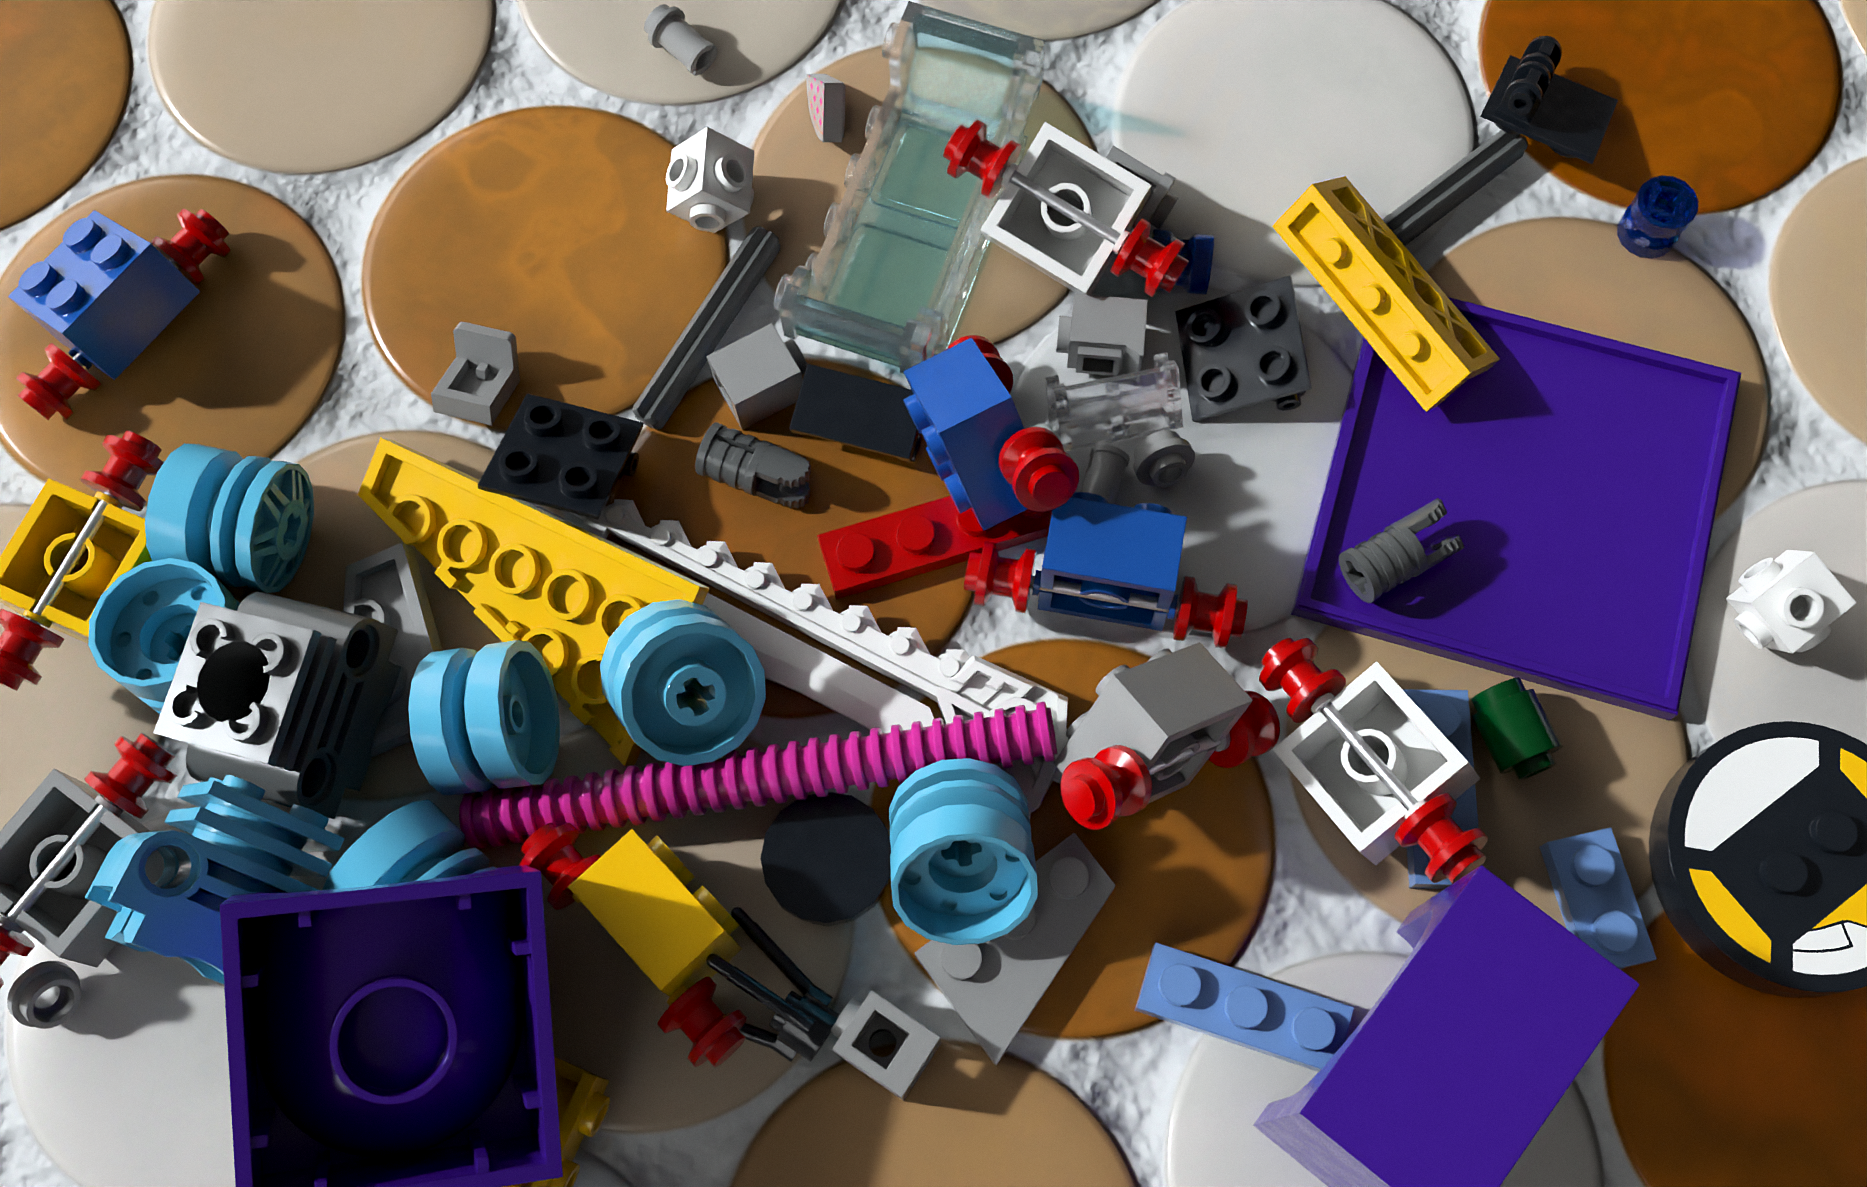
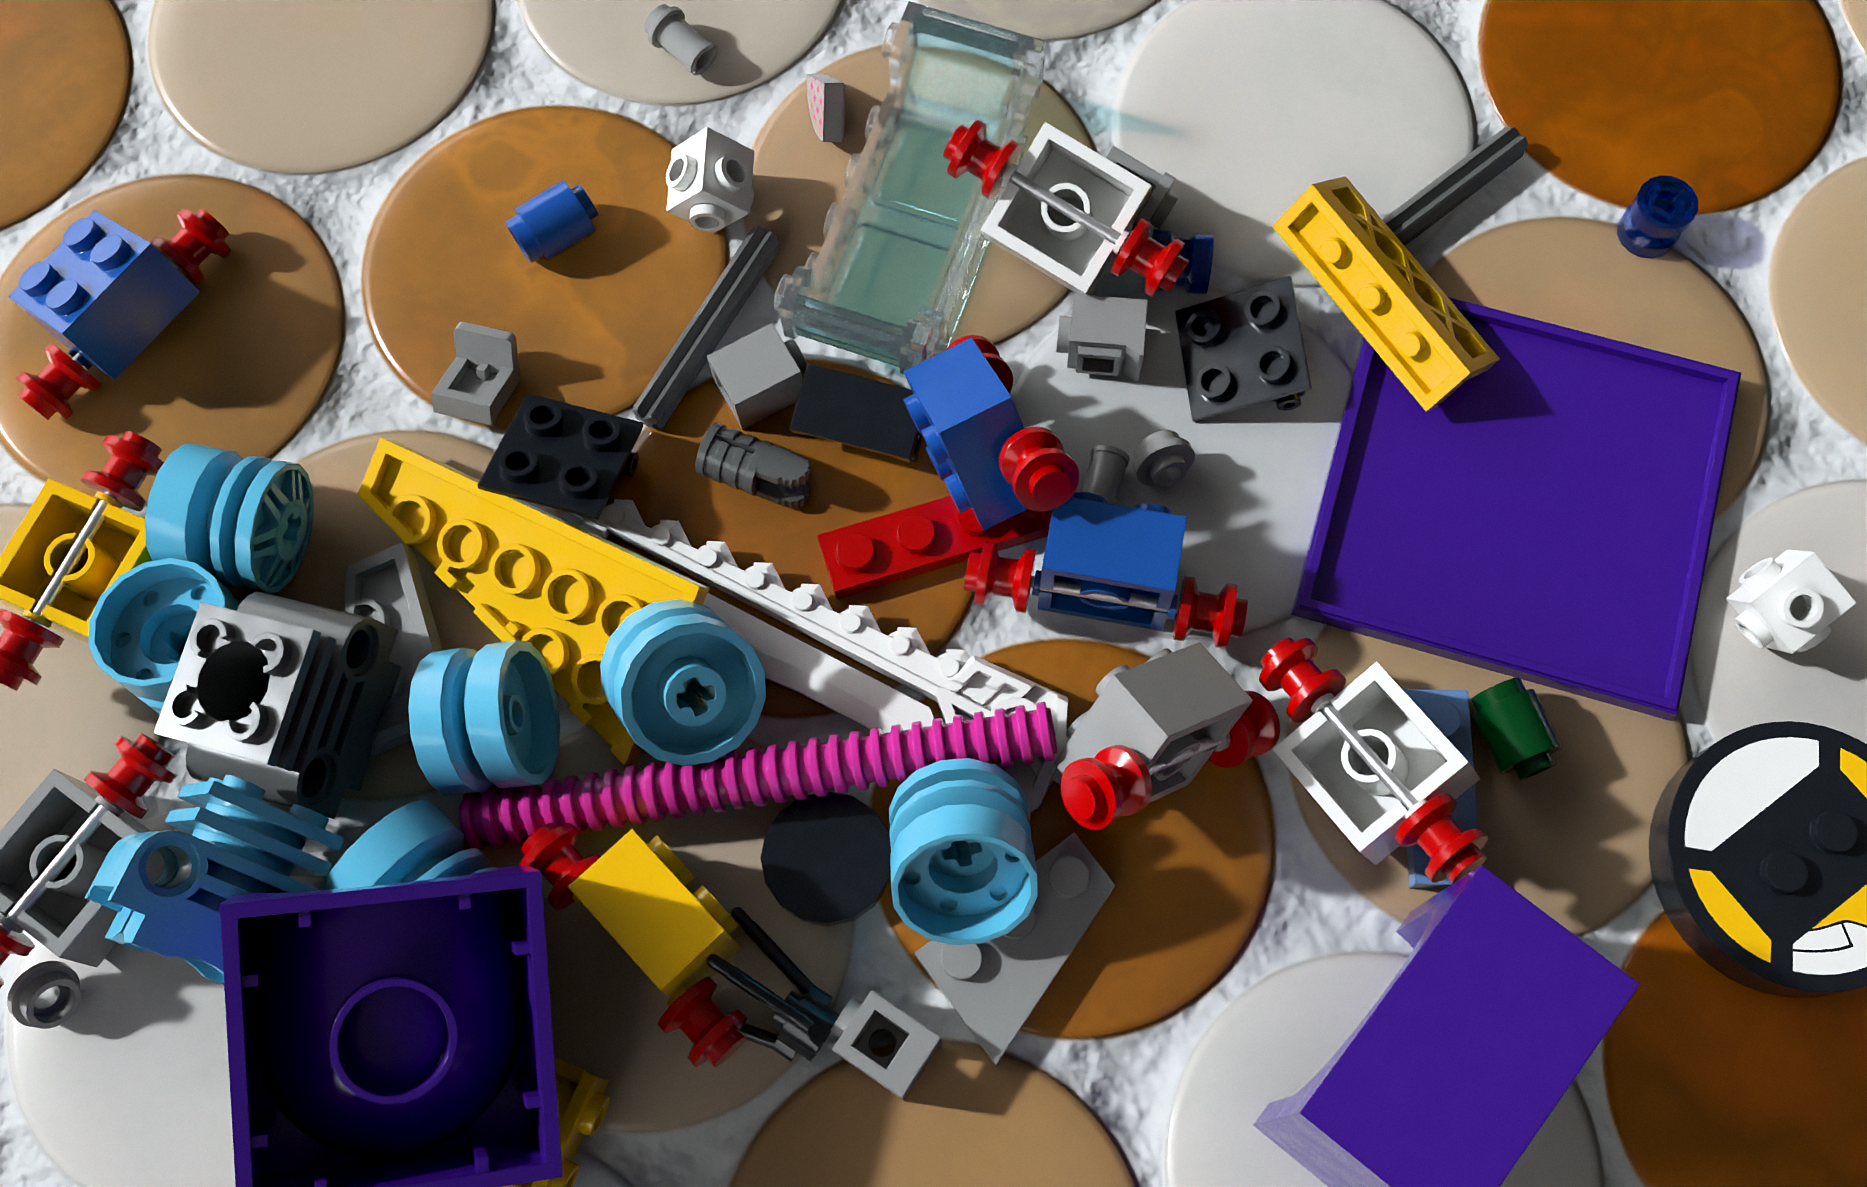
clear hinge [1045,352,1183,452] -> none
medium blue plate [1134,943,1354,1072] -> none
dark grey hinge [1339,498,1465,603] -> none
black hinge [1480,36,1618,164] -> none
medium blue plate [1539,827,1657,969] -> none
none -> blue brick [505,180,598,263]

